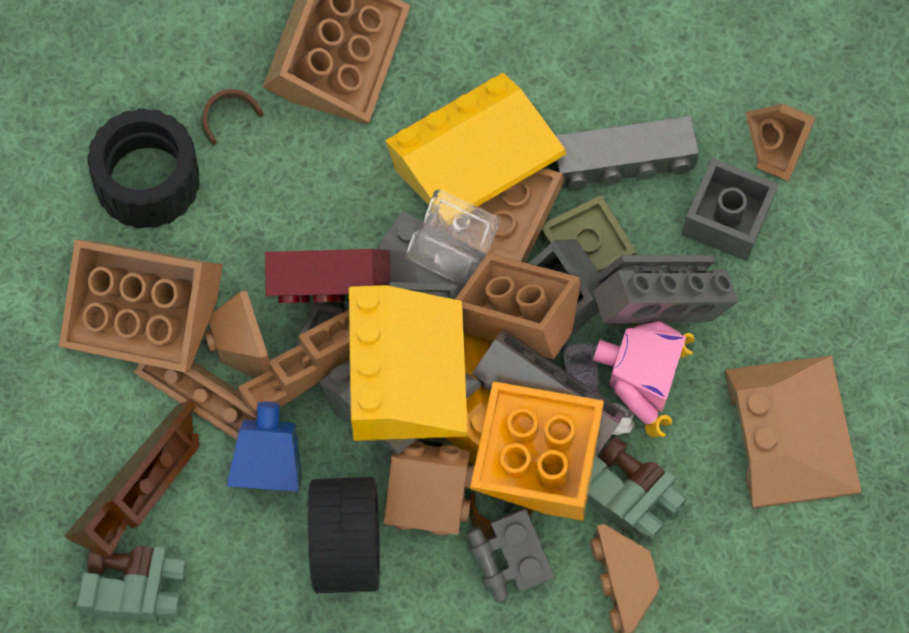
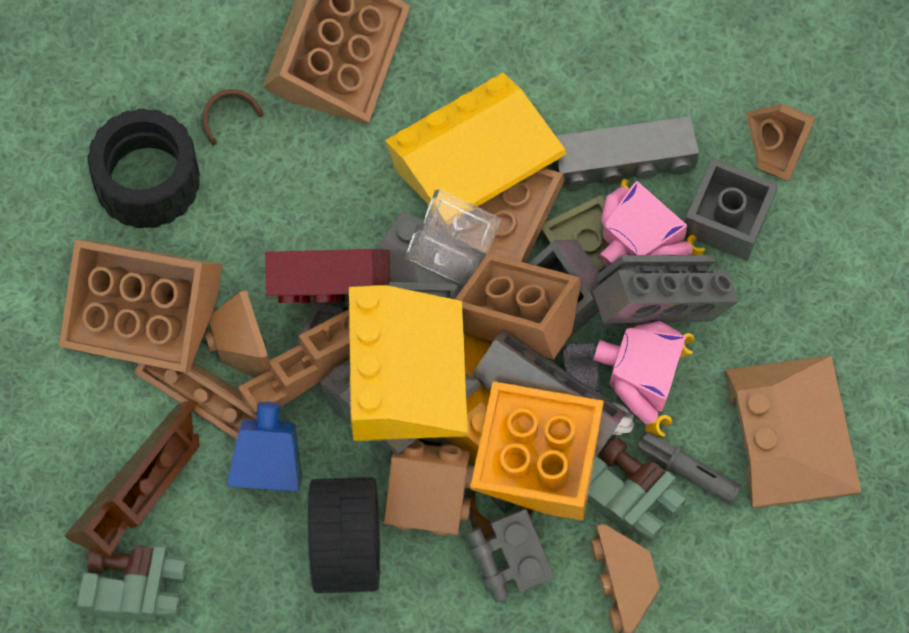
none -> bright pink torso [599,179,706,267]
none -> dark grey axle [637,432,742,505]

